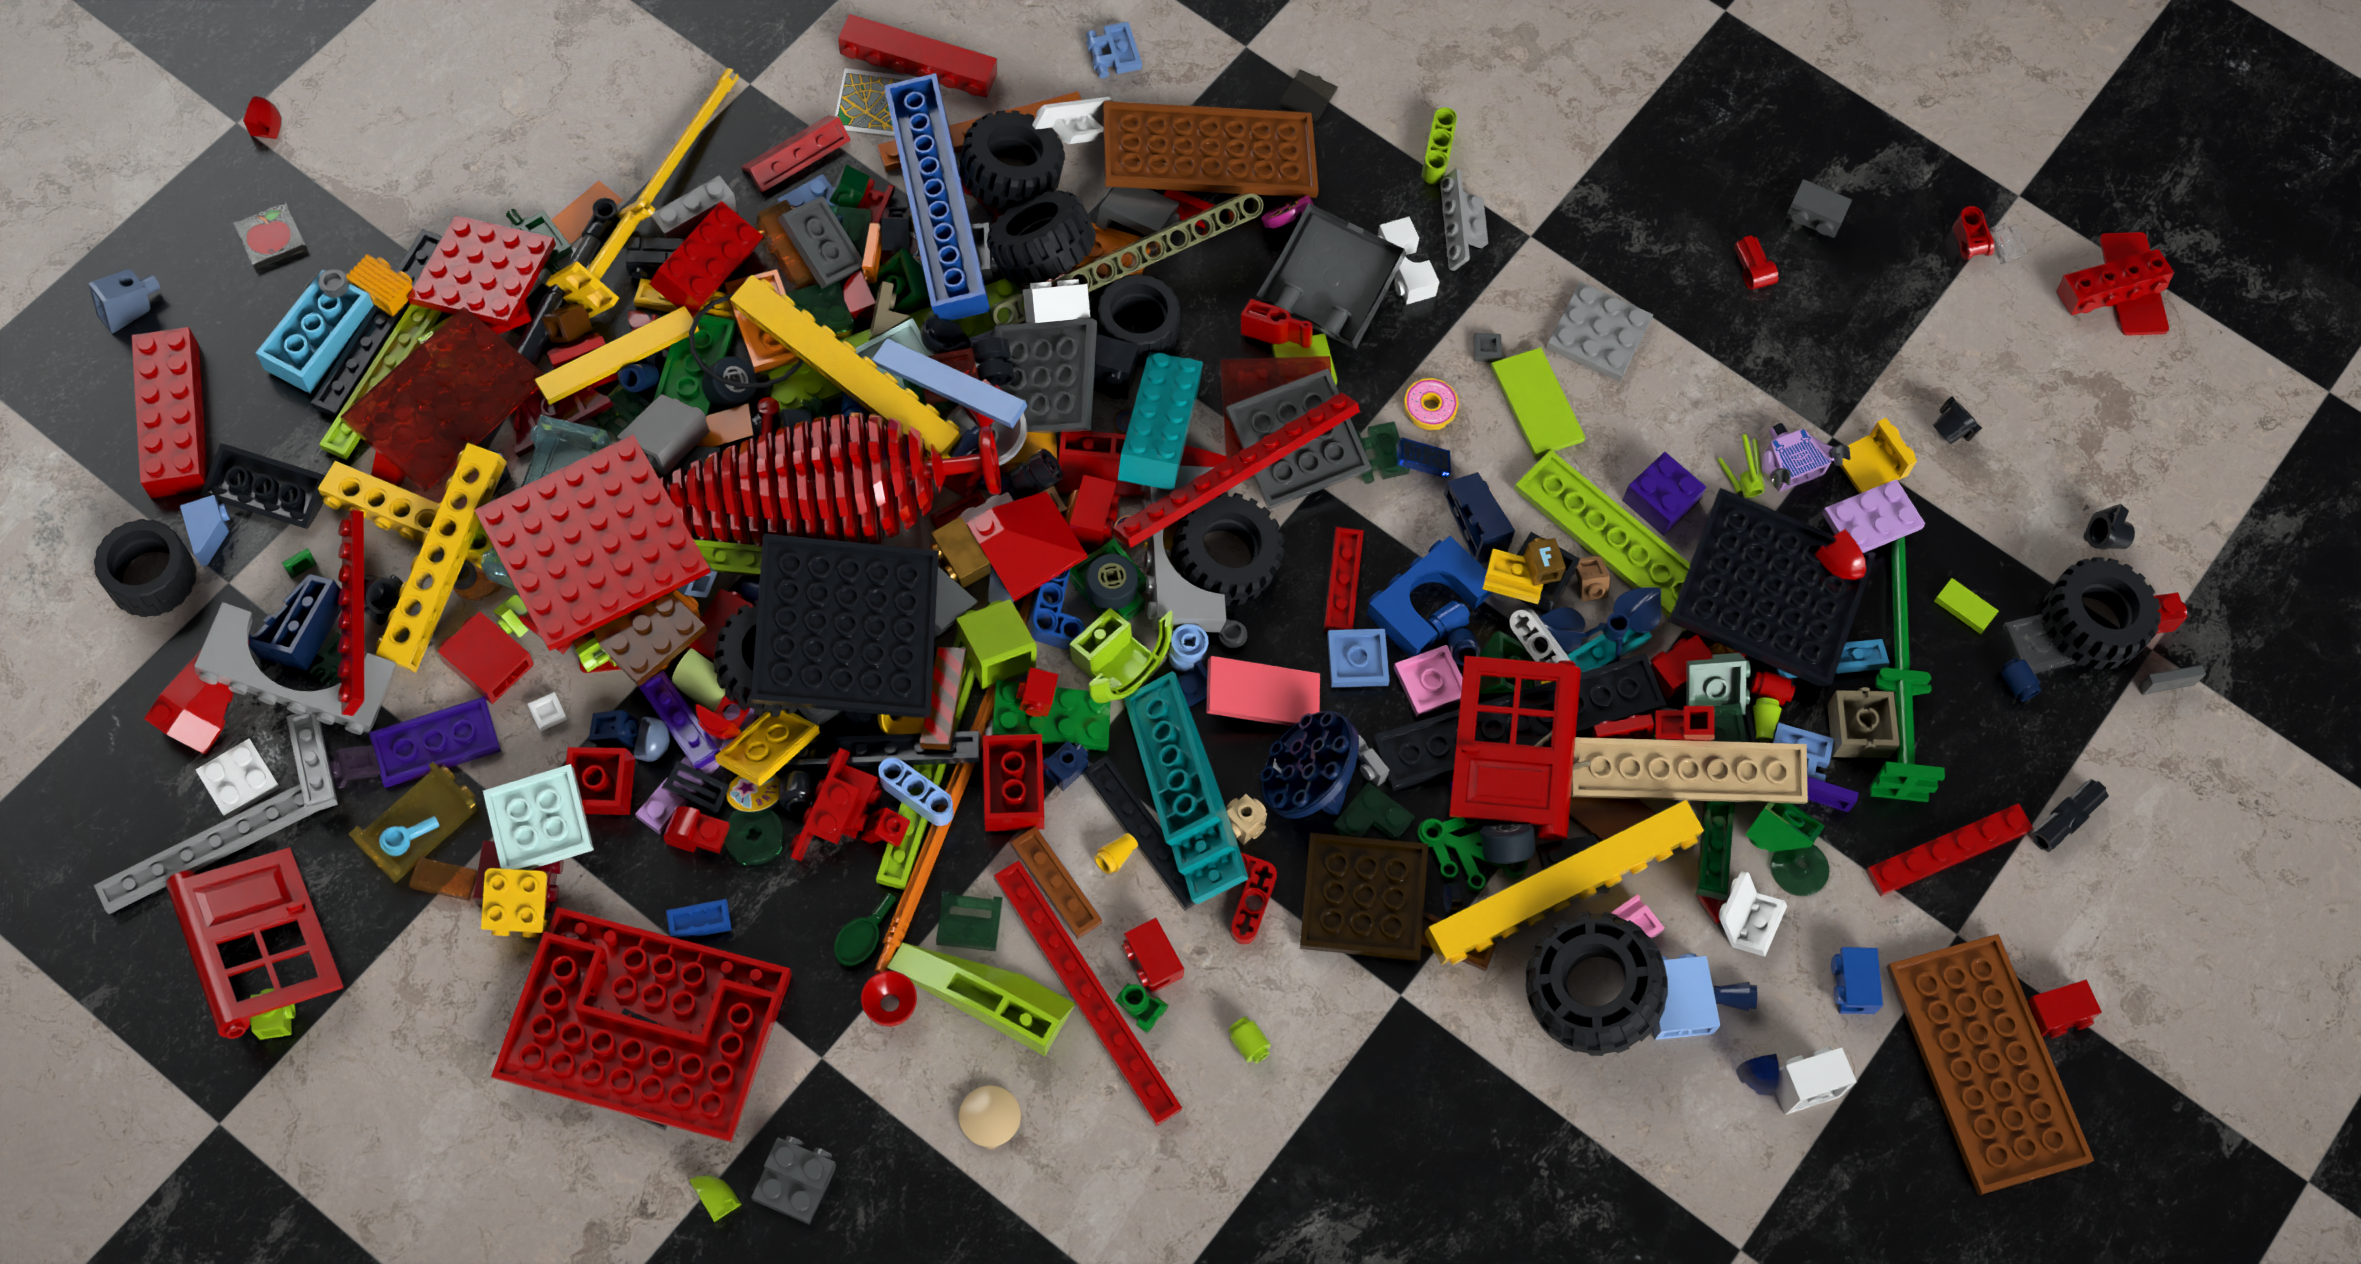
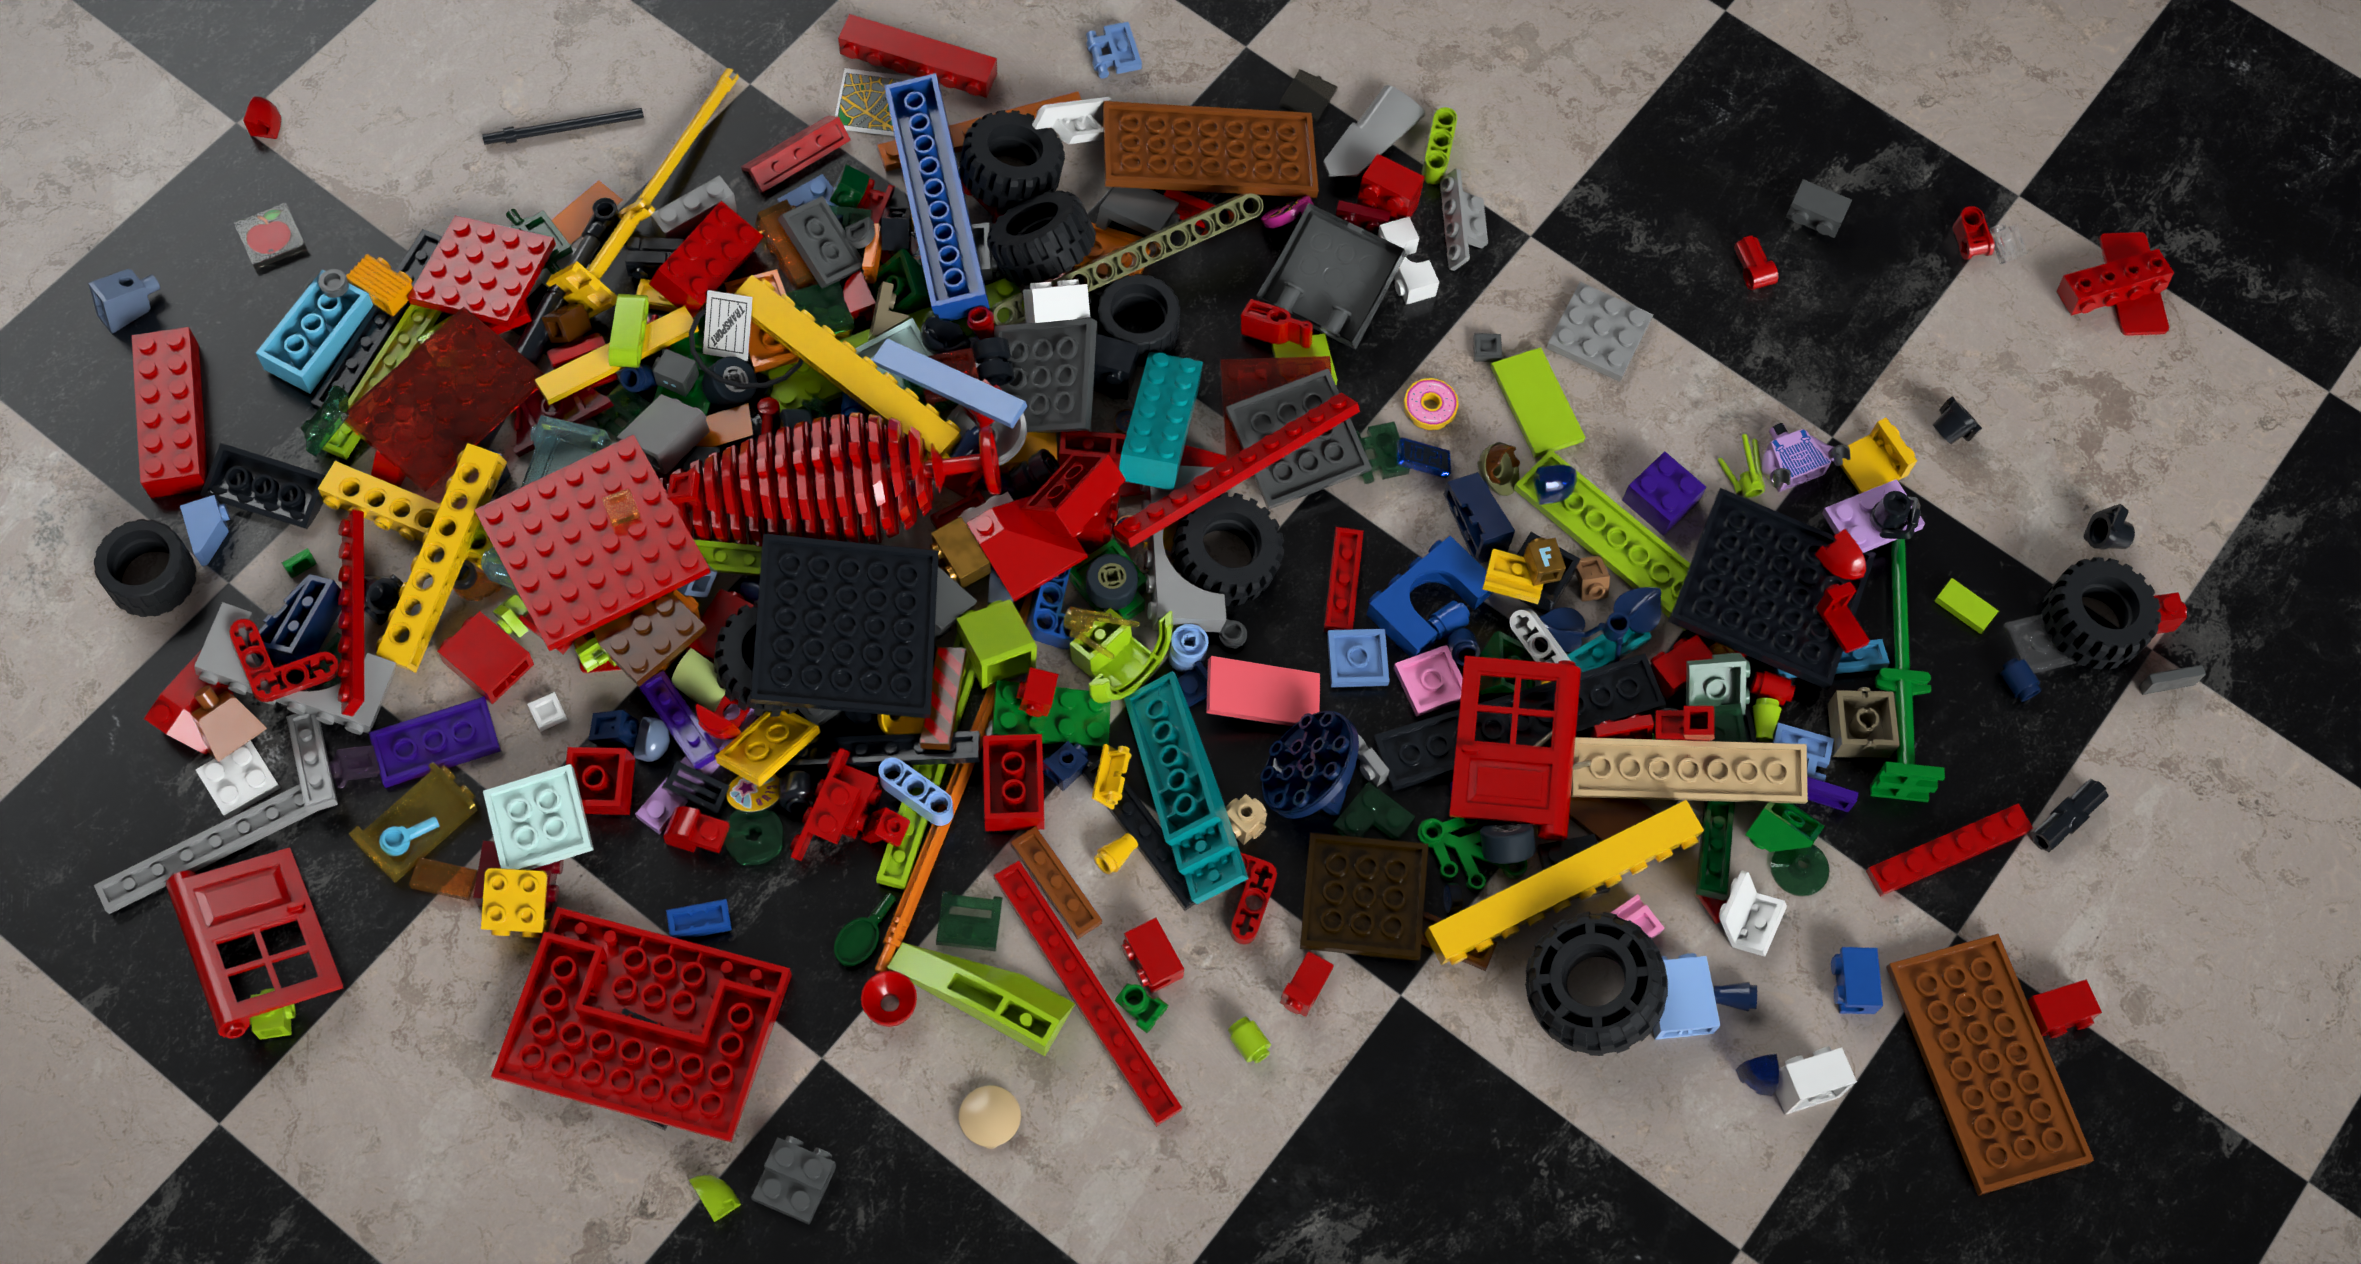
none -> torso [191,685,267,762]
none -> red beam [229,619,339,702]
none -> clear green plate [301,385,349,456]
none -> black bar [482,108,644,145]
none -> clear orange tile [601,488,641,527]
none -> lime beam [608,294,649,368]
none -> dark grey brick [652,349,699,397]
none -> red tile [667,470,700,504]
none -> white sticker [703,290,753,361]
none -> dark grey tile [846,217,875,249]
none -> red cone [967,306,995,340]
none -> red slope [1021,452,1126,538]
none -> clear yellow plant [1064,606,1140,659]
none -> yellow hinge [1092,744,1131,810]
none -> red bracket [1280,952,1334,1017]
none -> light grey panel [1323,85,1425,177]
none -> dark red plate [1336,200,1391,233]
none -> red brick [1357,154,1425,222]
none -> olive piece [1477,442,1520,496]
none -> clear blue brick [1533,465,1577,505]
none -> red bracket [1816,581,1870,653]
none -> black piece [1870,491,1921,539]

